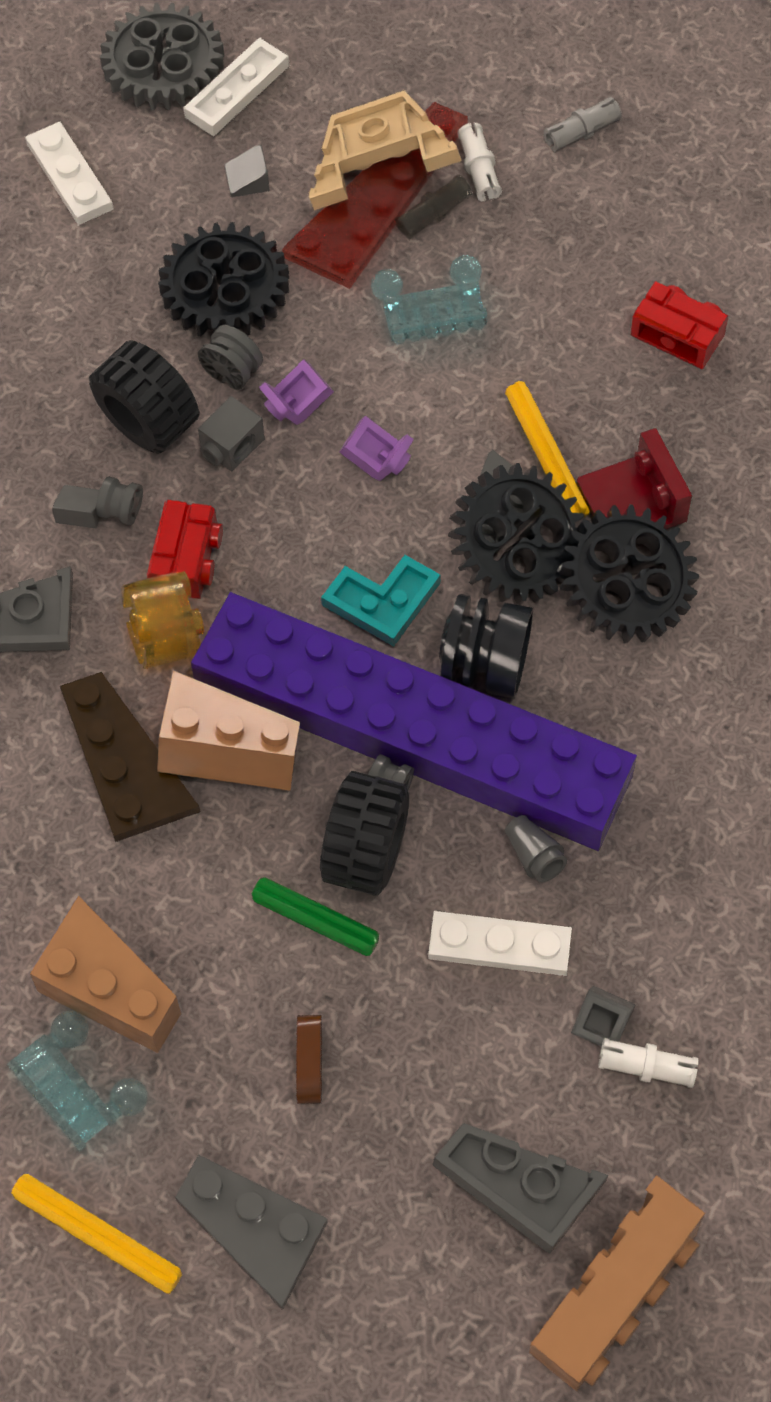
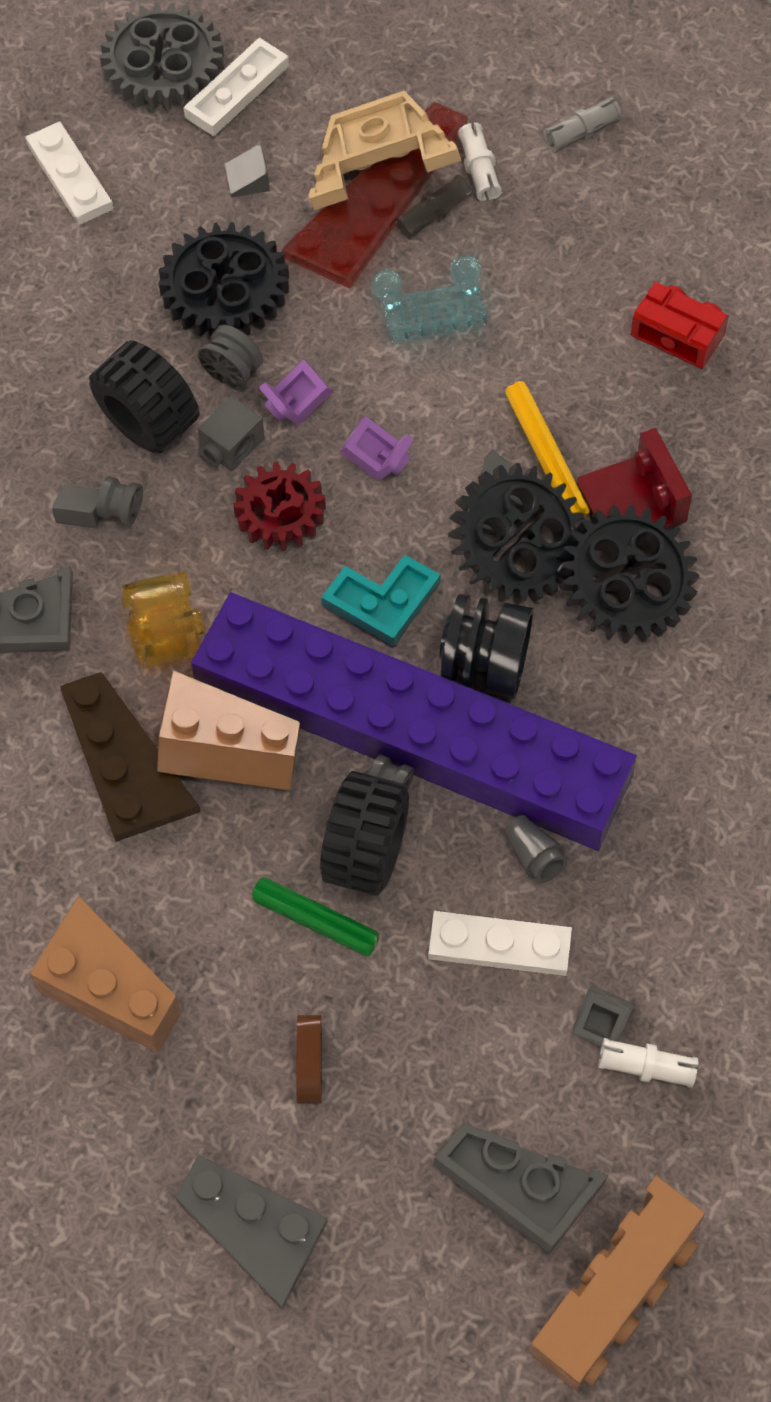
clear light blue gear [7,1011,148,1152] -> none
yellow axle [11,1174,182,1293] -> none
red brick [147,500,223,599] -> none
none -> dark red gear [233,462,326,551]

